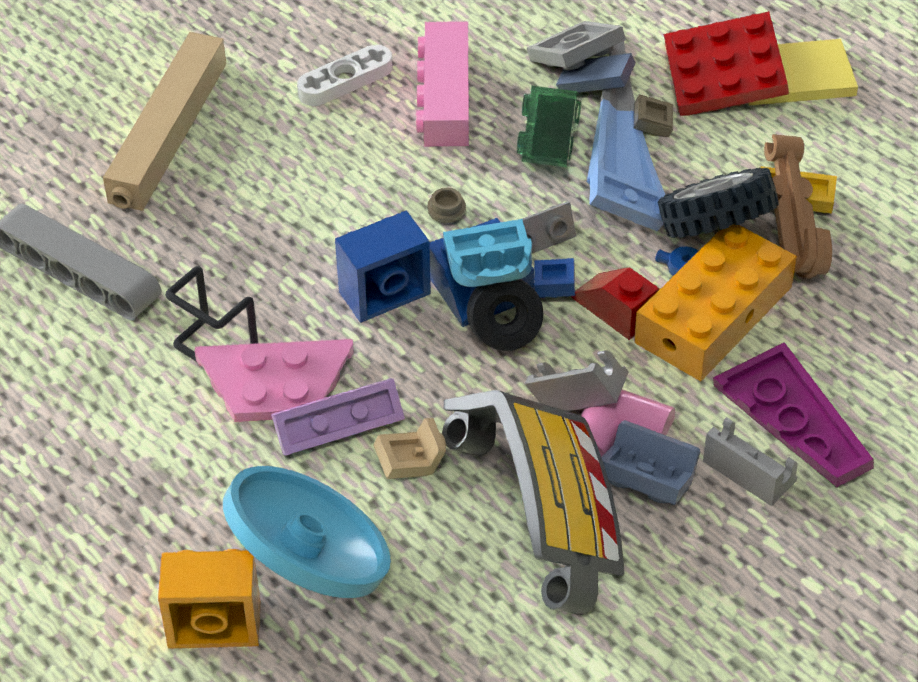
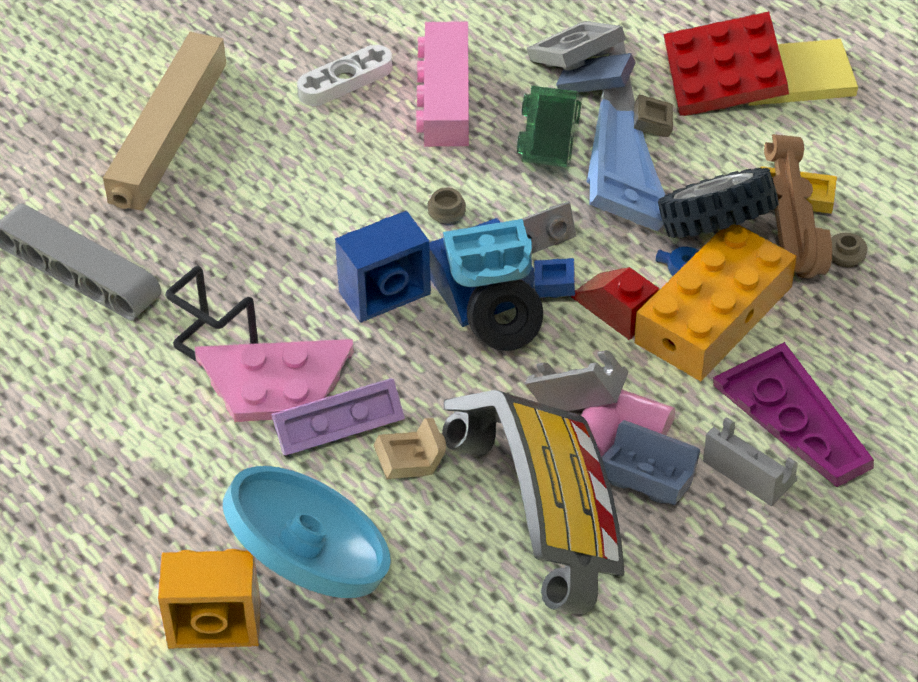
none -> dark tan plate [831,233,868,268]

